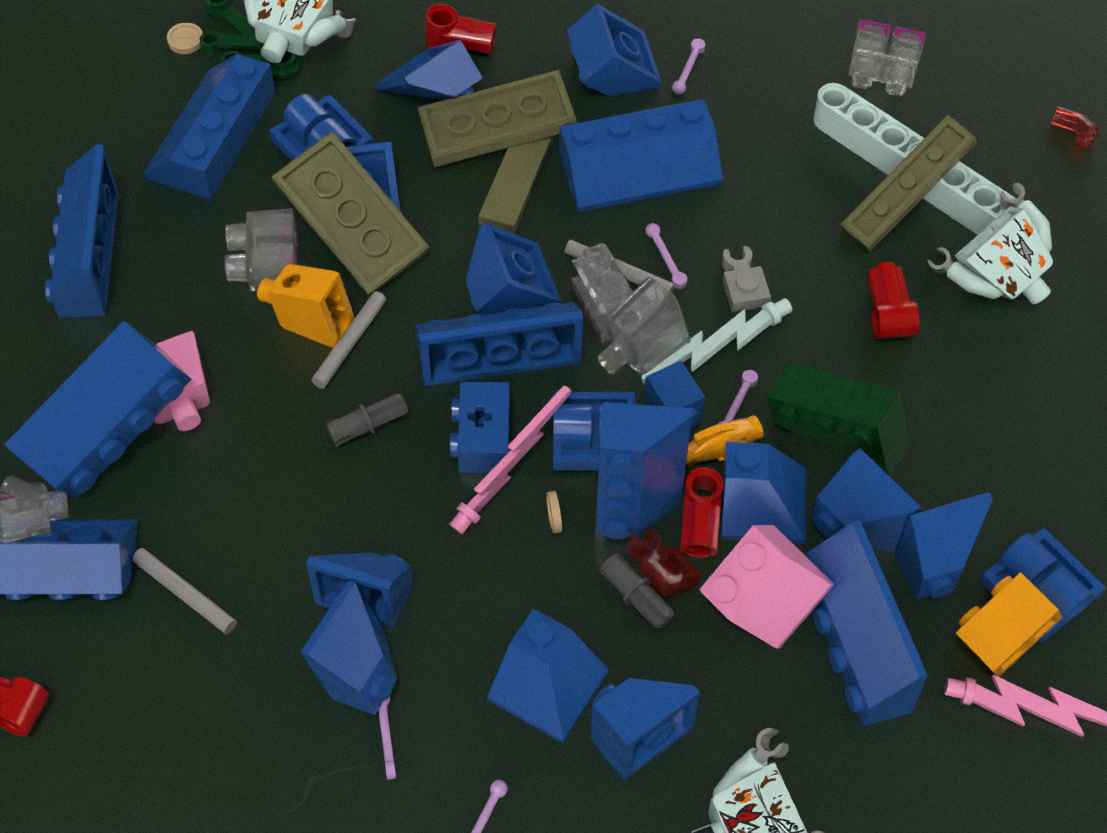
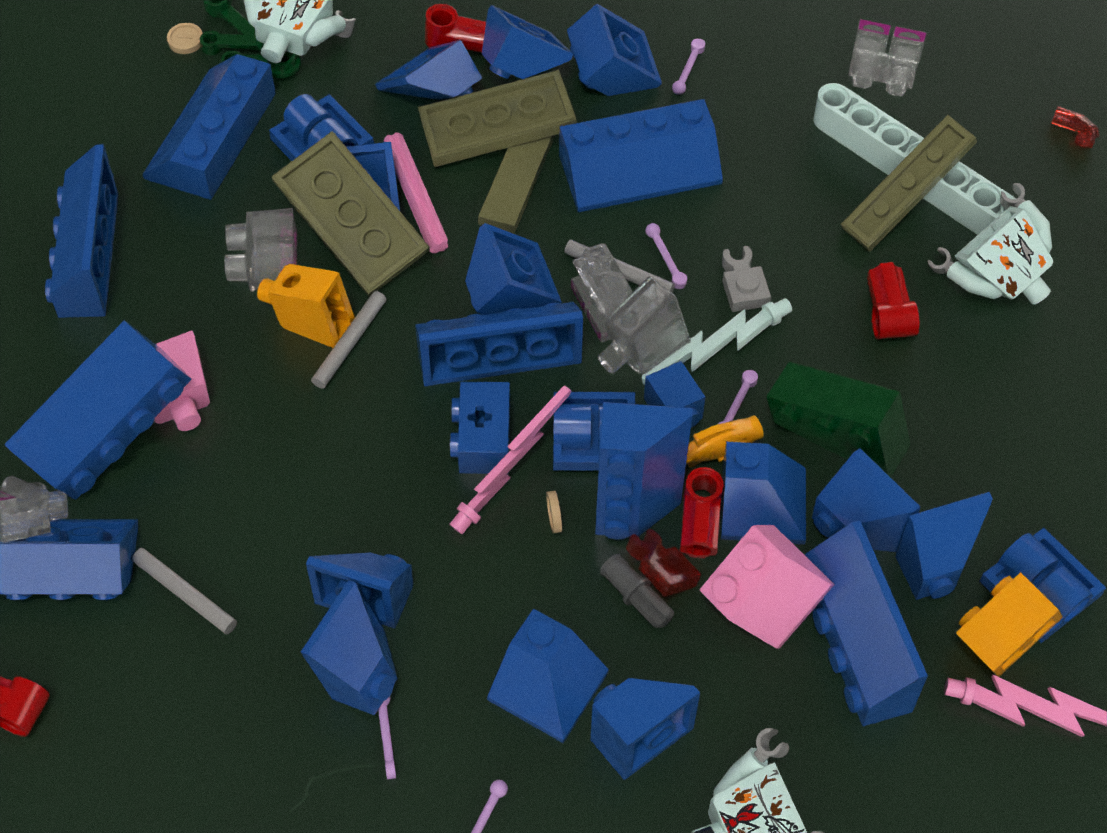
dark grey axle [326,394,408,447] -> none
none -> bright pink axle [384,132,448,254]
none -> blue slope [482,5,573,79]

